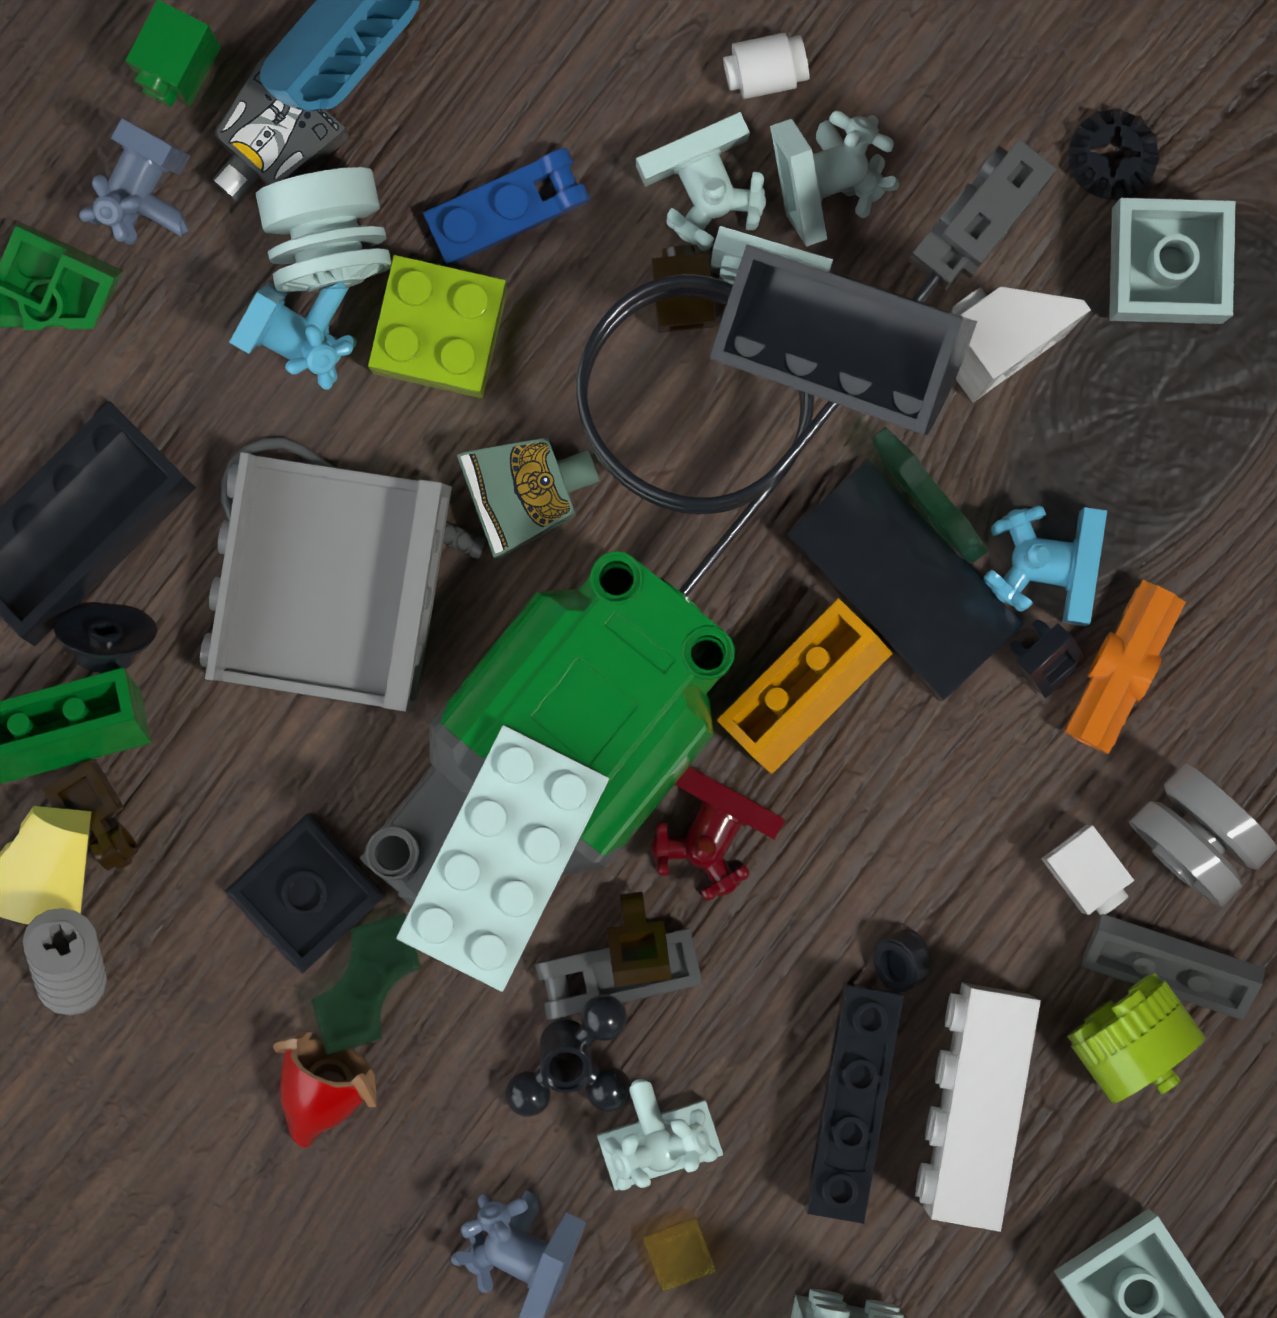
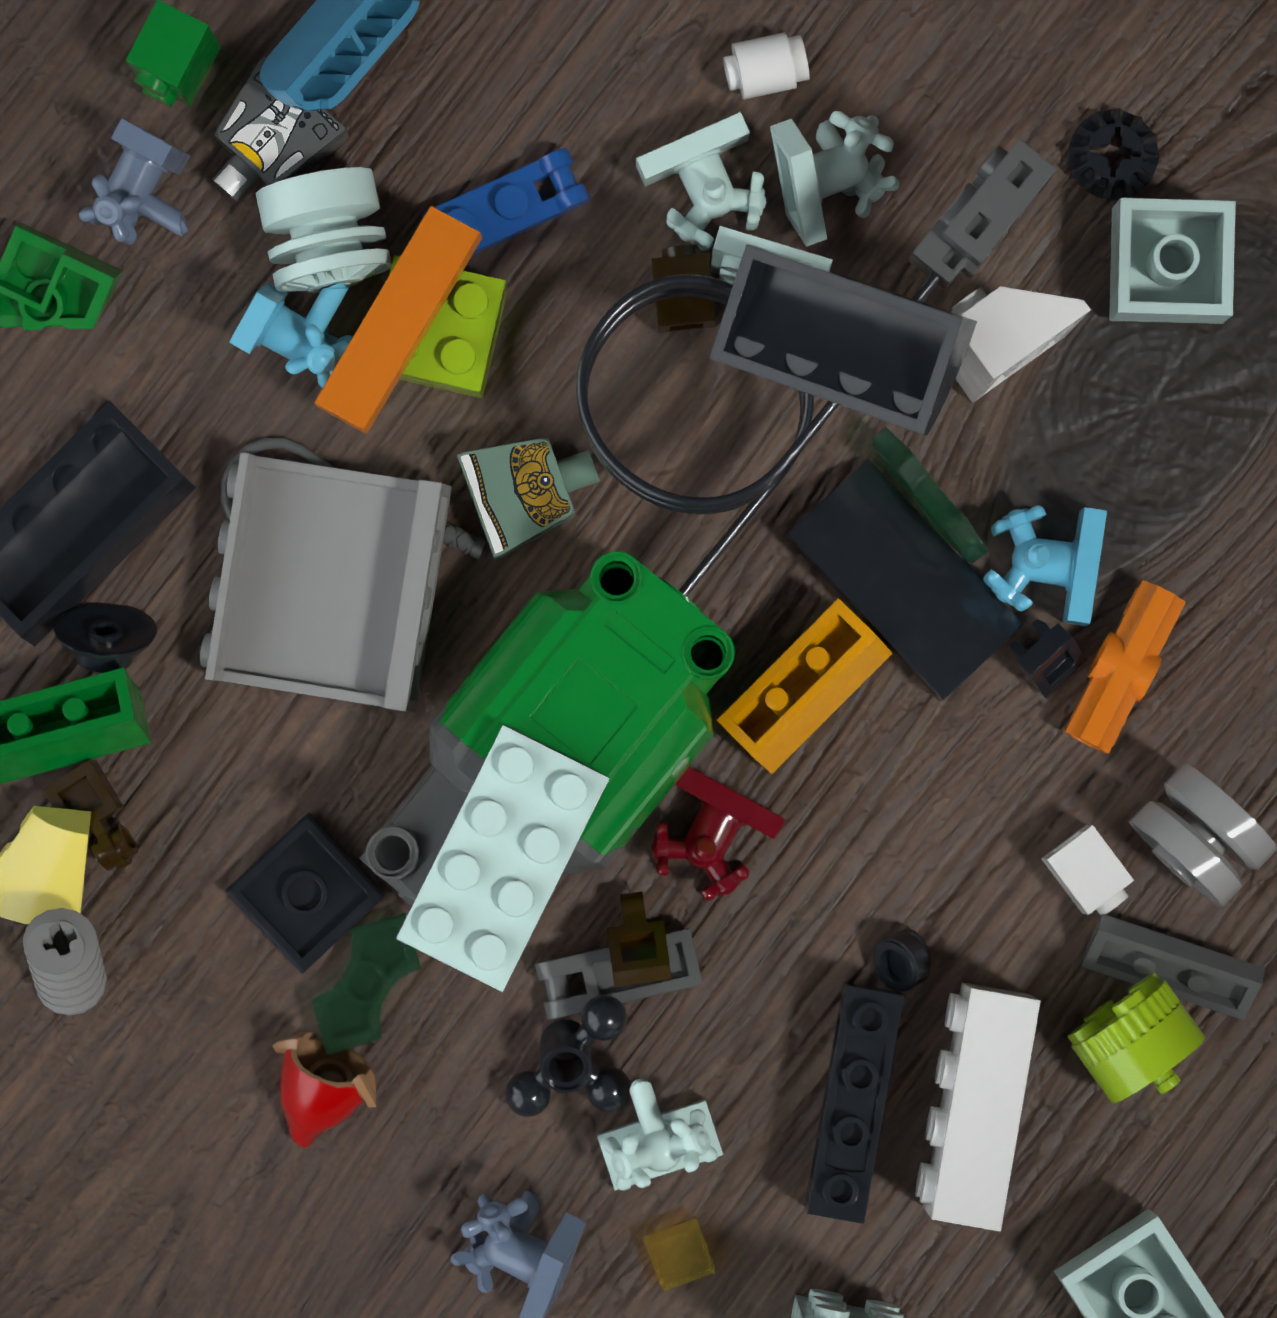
none -> orange tile [314,206,482,434]

